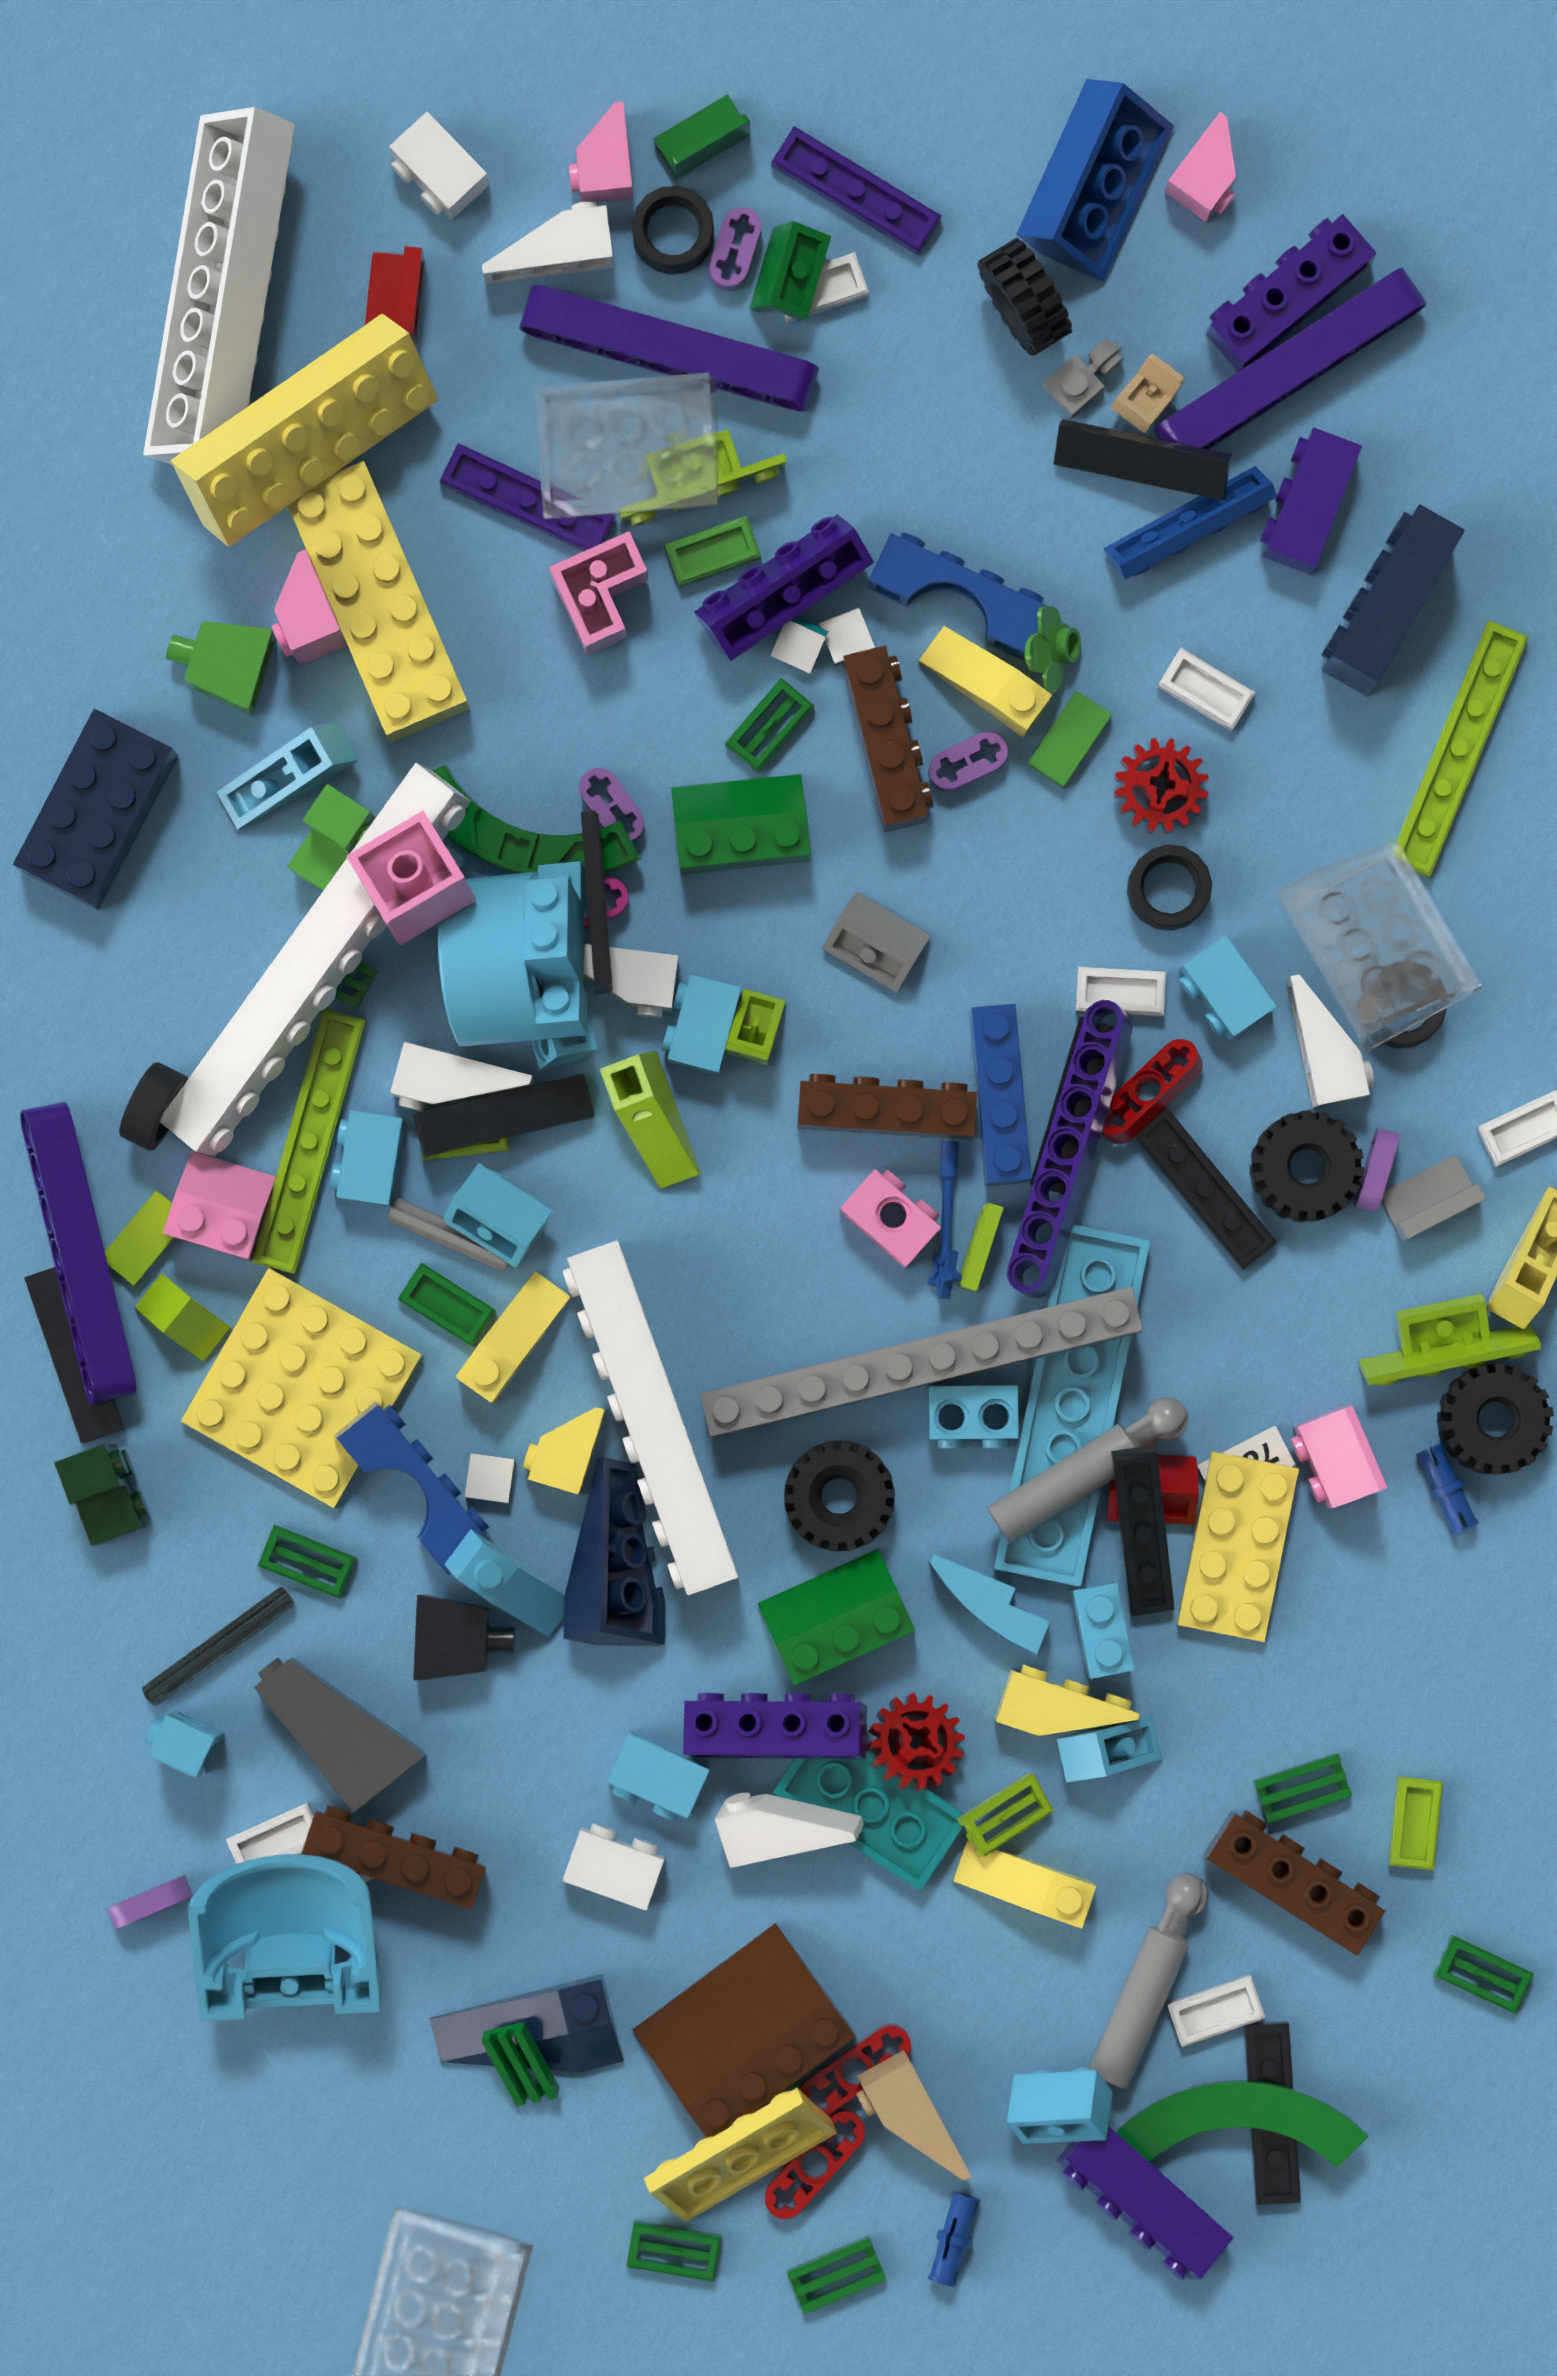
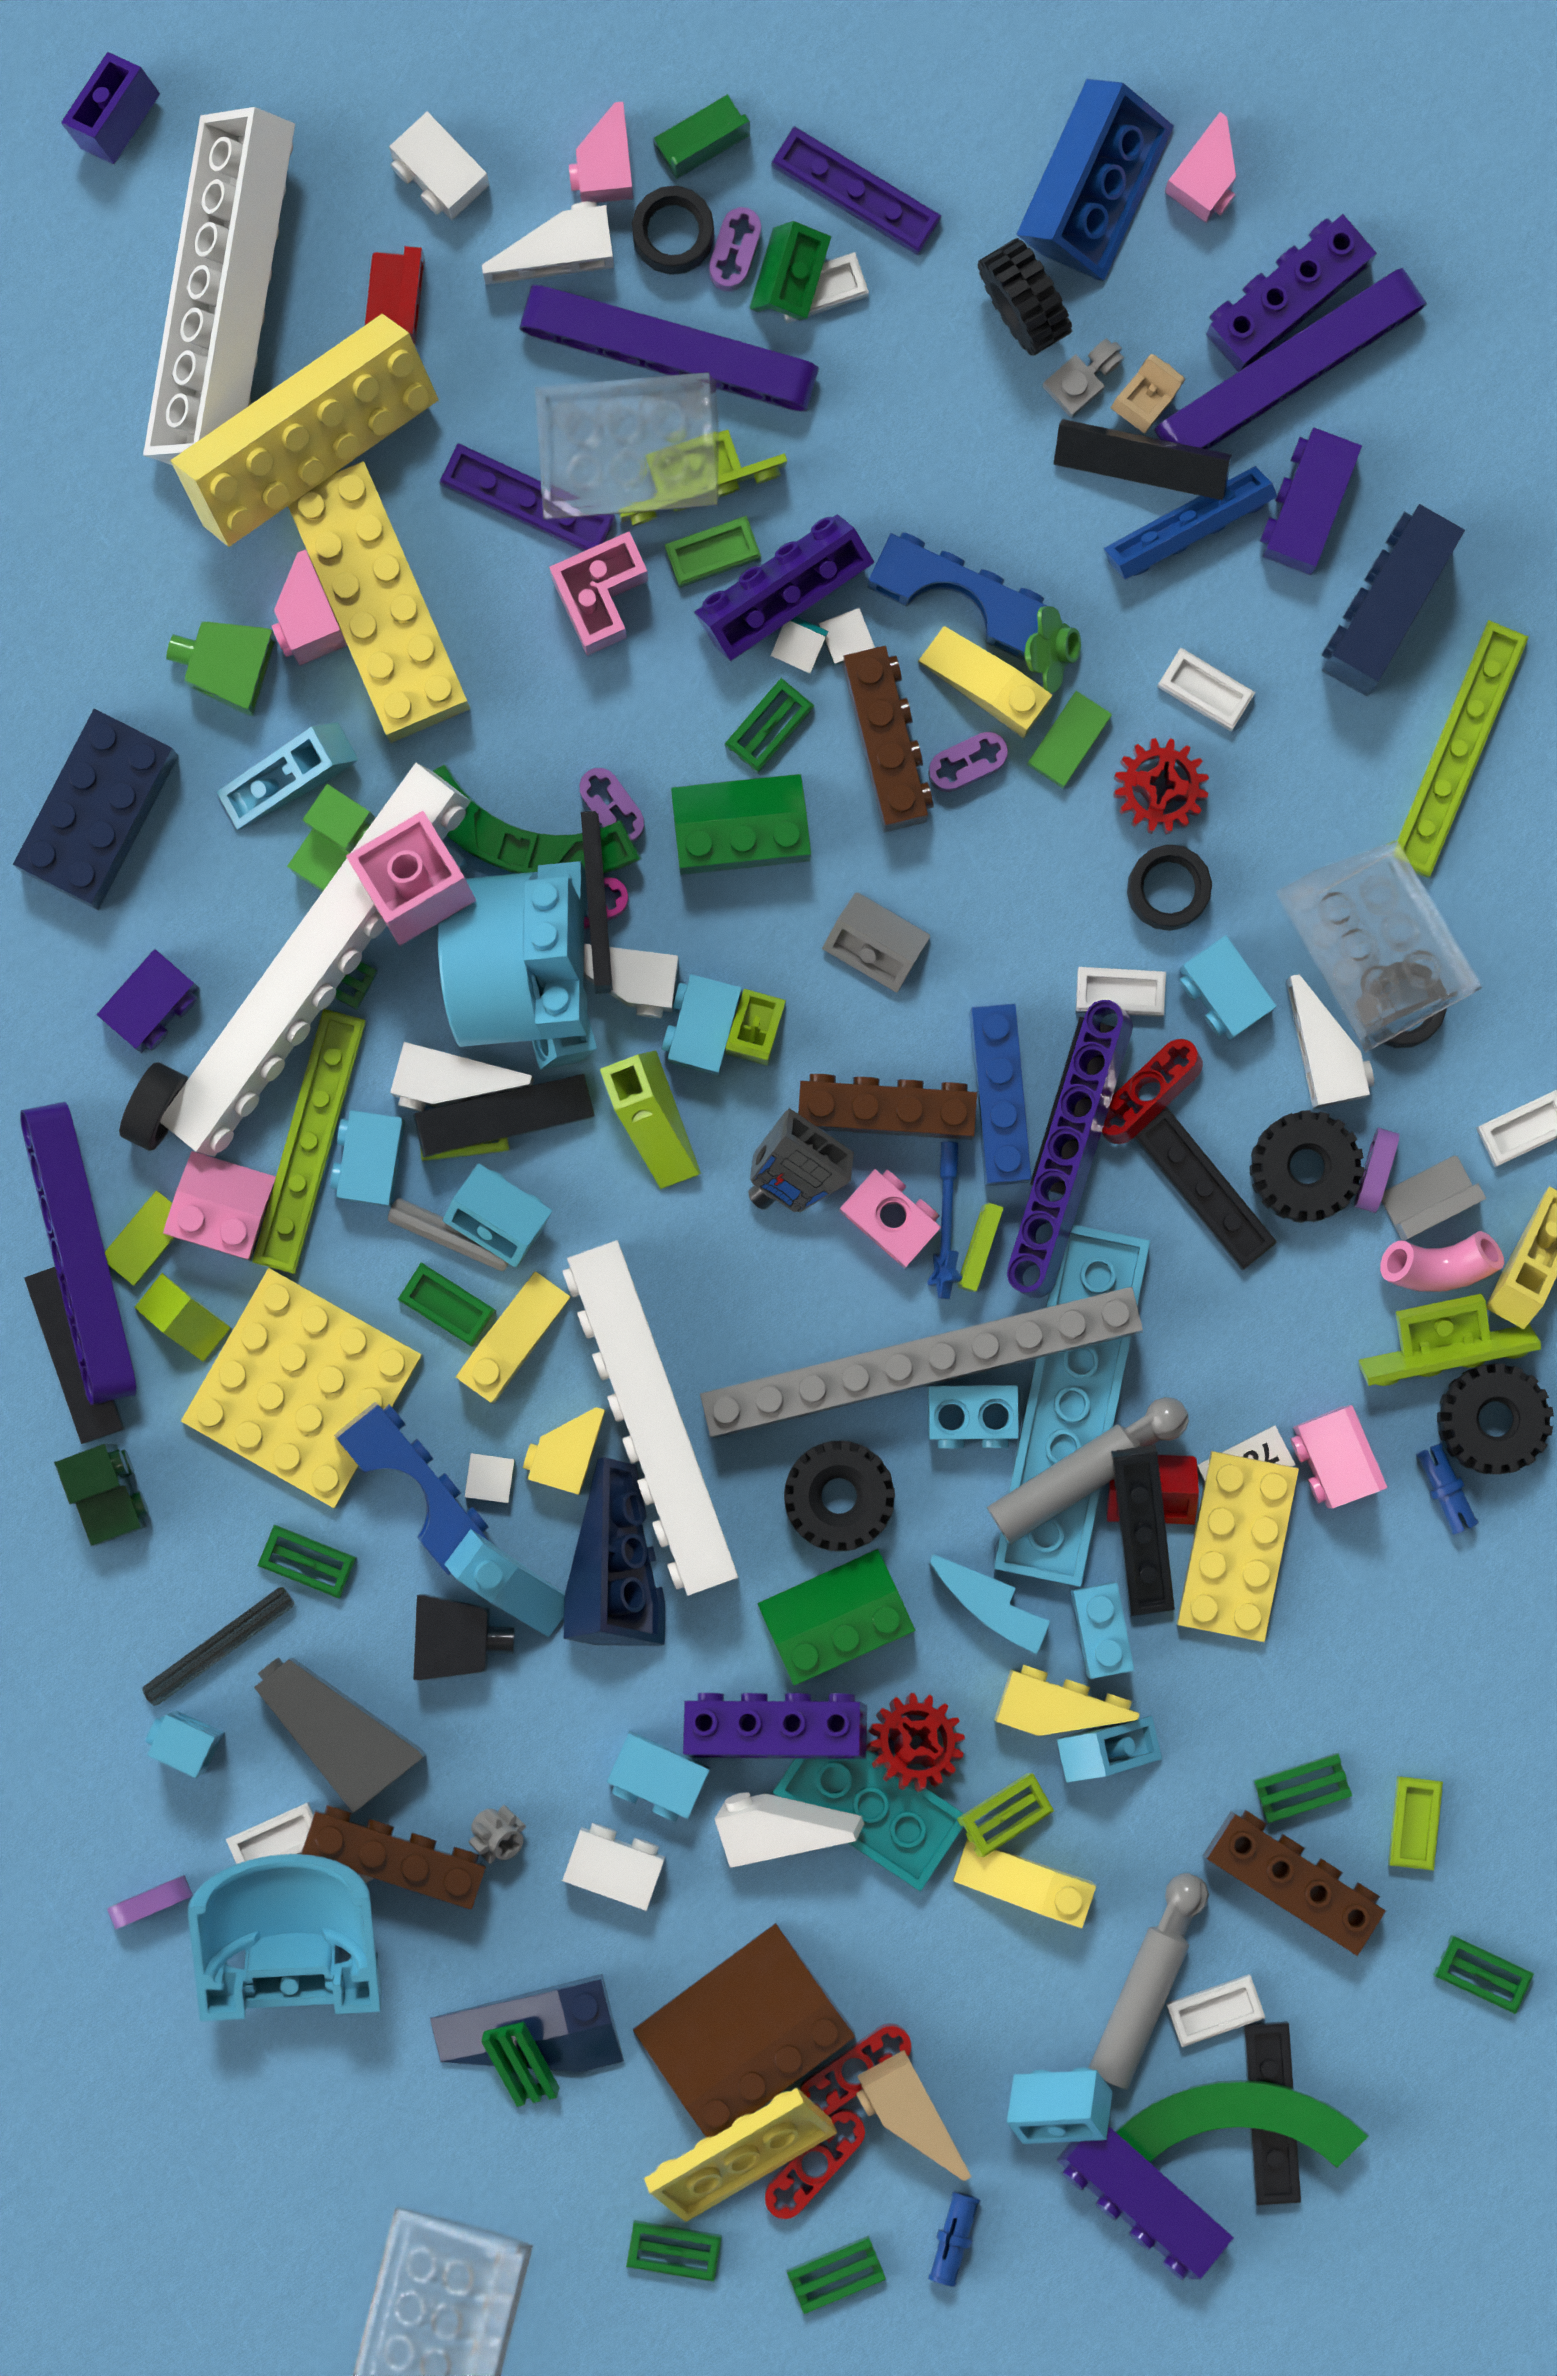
none -> dark purple brick [61,51,160,164]
none -> dark purple brick [96,949,199,1053]
none -> light grey gear [468,1805,526,1864]
none -> dark grey torso [748,1108,854,1212]
none -> bright pink cylinder [1380,1231,1504,1292]

